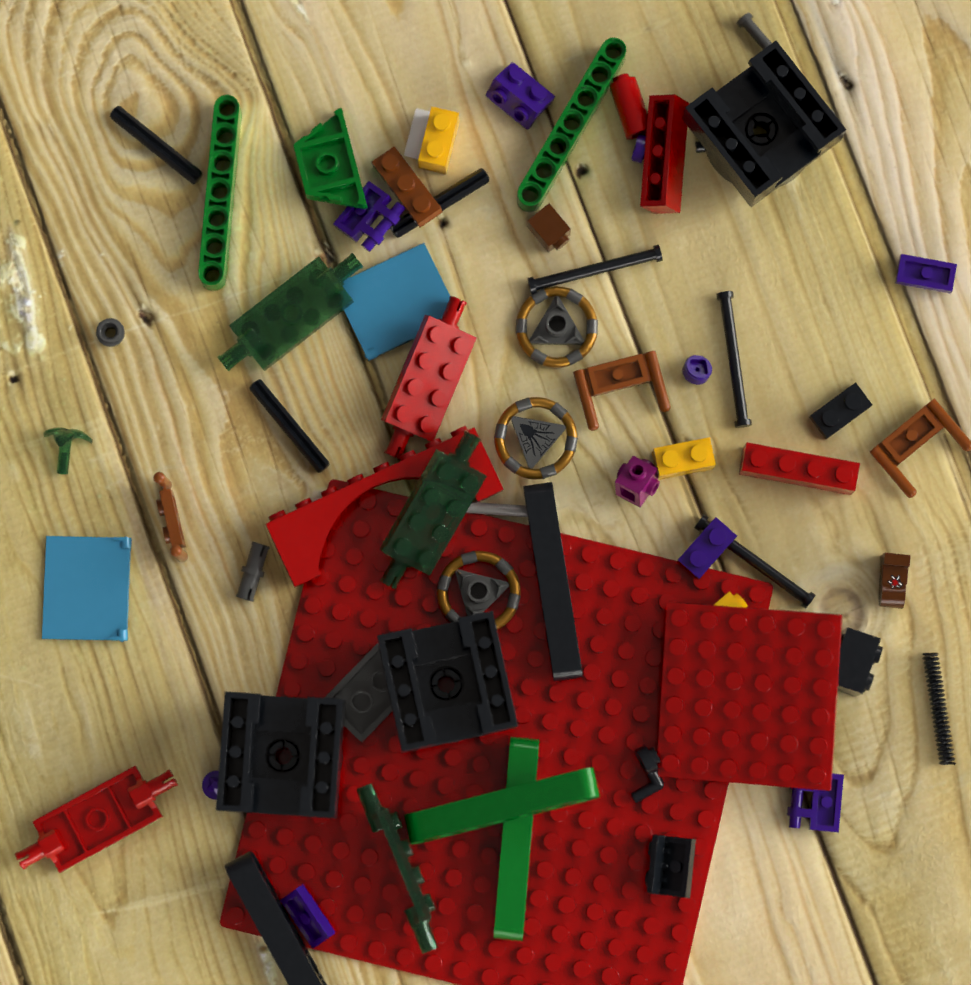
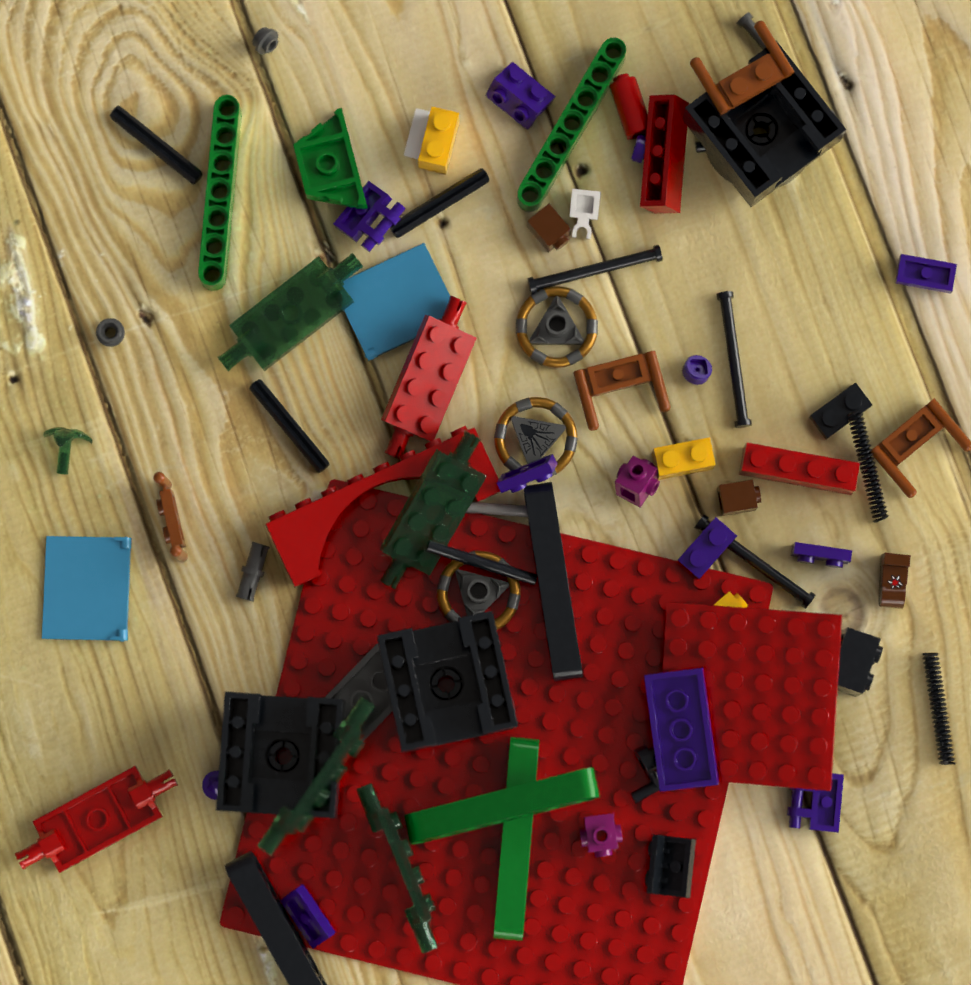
dark orange plate [372,146,443,228] -> none
none -> dark grey plate [252,27,278,55]
none -> clear green plate [257,697,375,855]
none -> black bar [426,540,537,585]
none -> dark purple plate [497,454,557,493]
none -> white plate [569,189,601,239]
none -> magenta brick [580,813,623,857]
none -> dark purple plate [644,667,719,792]
none -> dark orange plate [690,21,795,115]
none -> reddish brown brick [717,479,761,516]
none -> dark purple plate [791,542,852,568]
none -> black piece [847,410,889,523]

